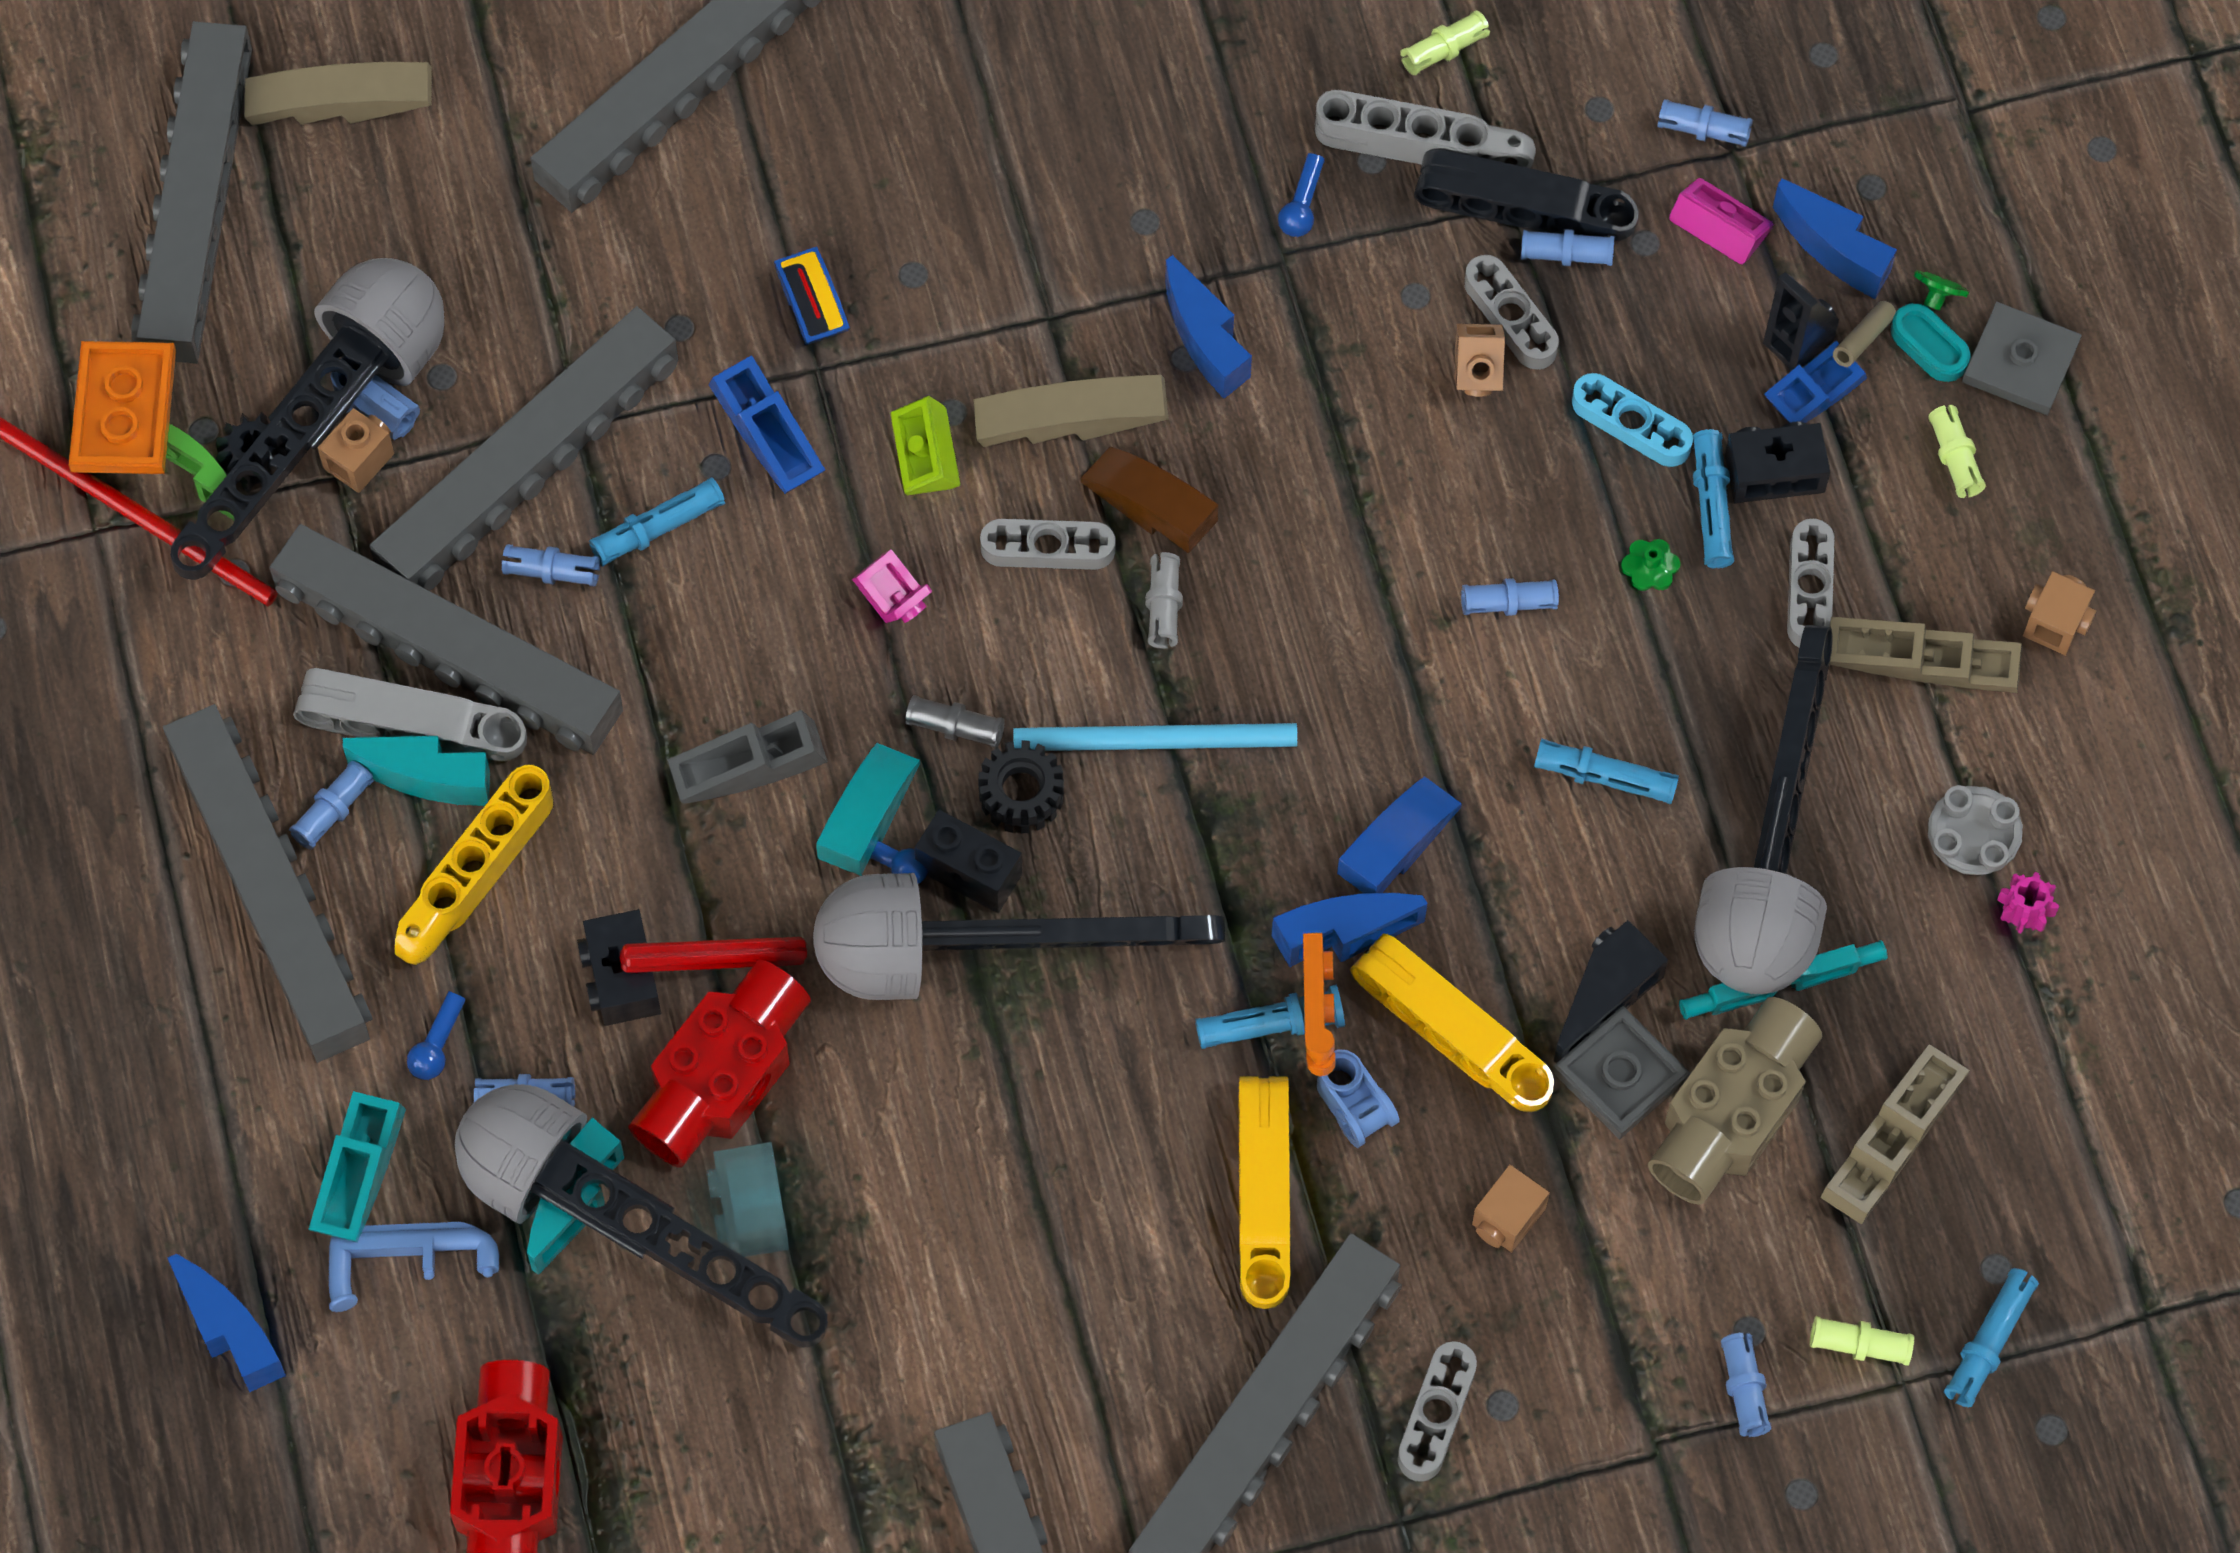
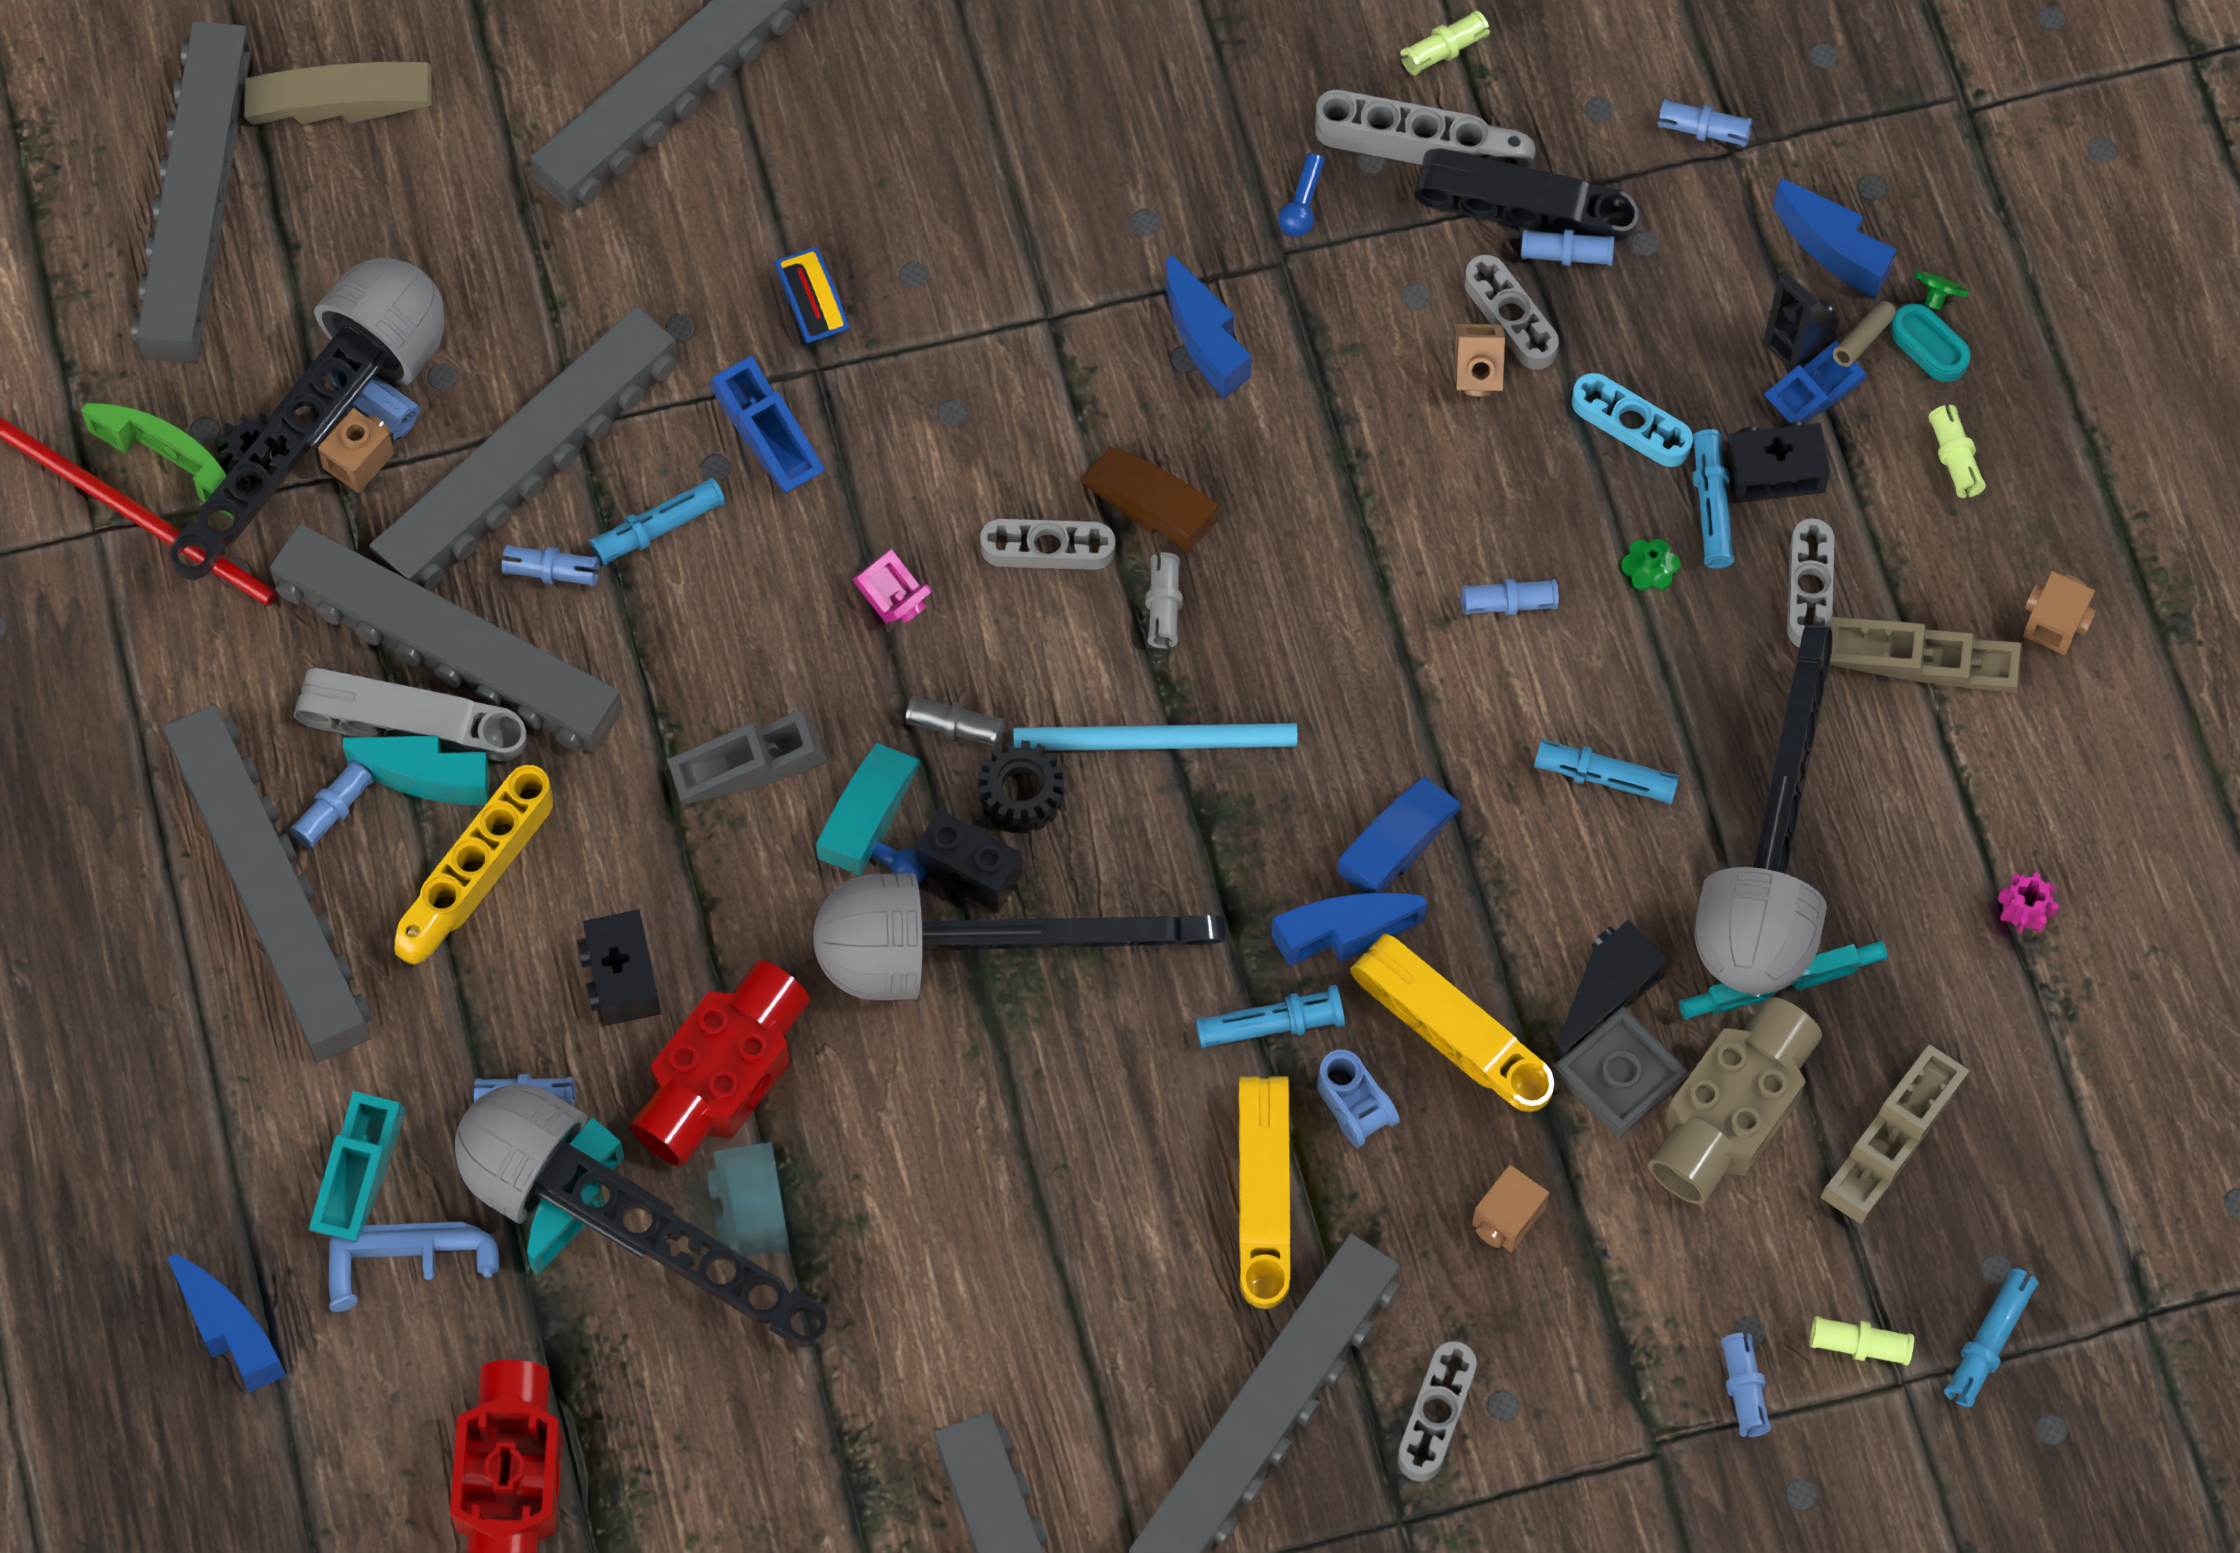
orange tile [69,341,176,474] -> none
blue bar [407,991,466,1080] -> none
red axle [620,936,807,973] -> none
lime slope [890,396,960,495] -> none
dark tan slope [974,375,1168,447] -> none
orange plate [1303,933,1336,1076] -> none
dark pink slope [1669,178,1774,265] -> none
light grey dish [1928,785,2023,875] -> none
dark grey plate [1962,301,2082,416] -> none

